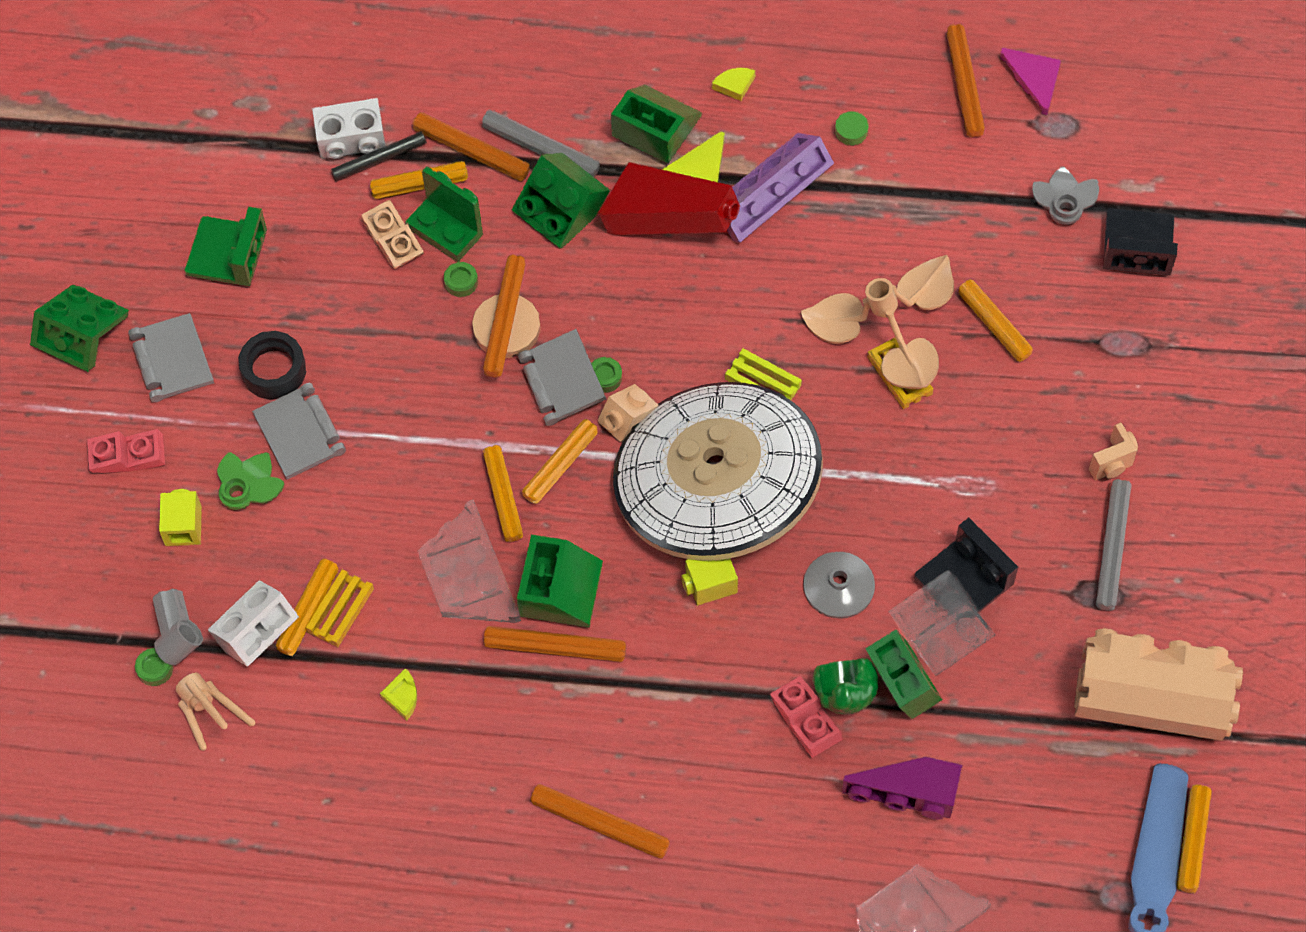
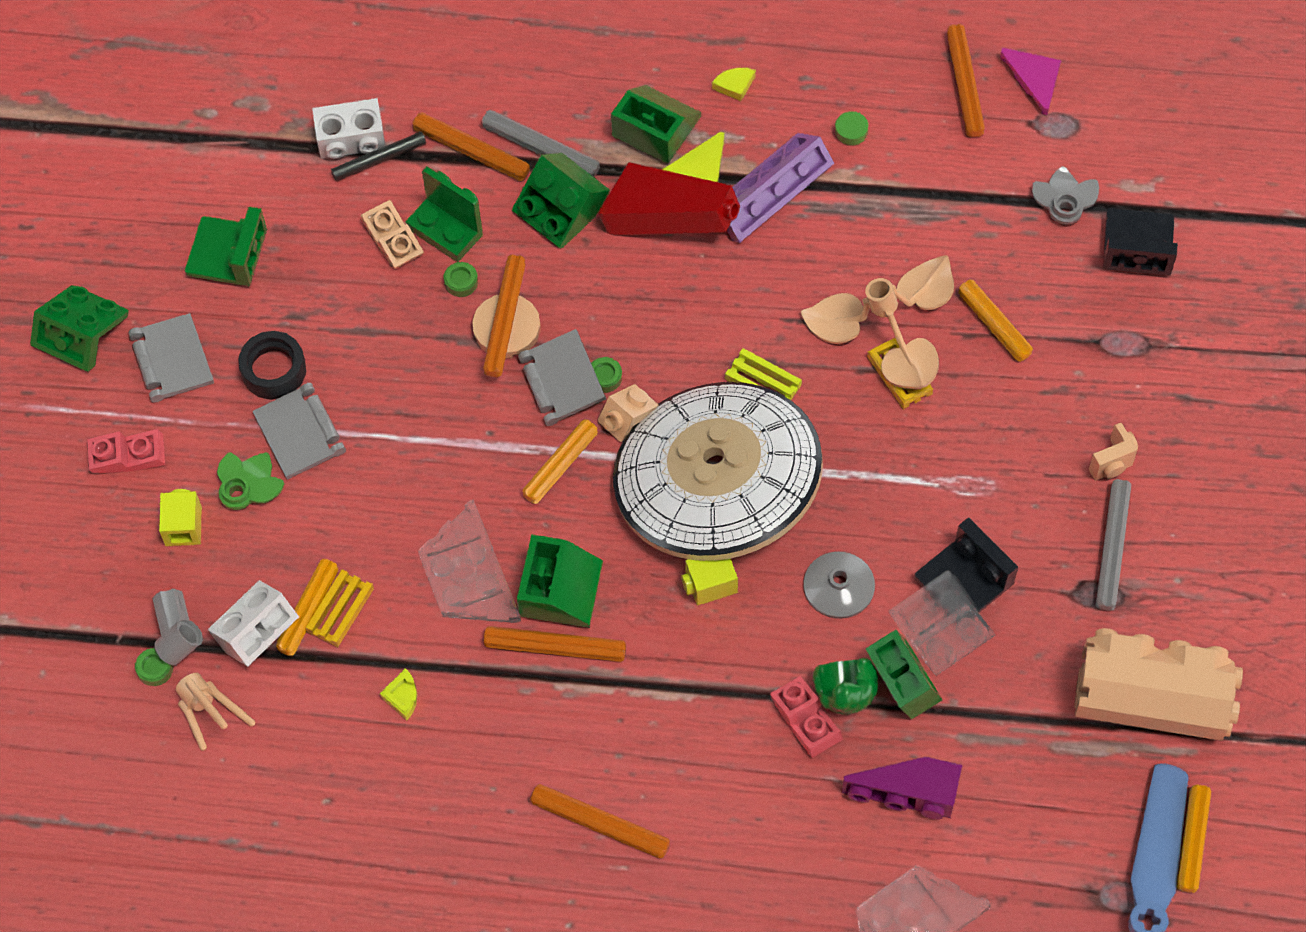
light orange axle [370,161,468,199] -> none
light orange axle [483,445,523,542] -> none

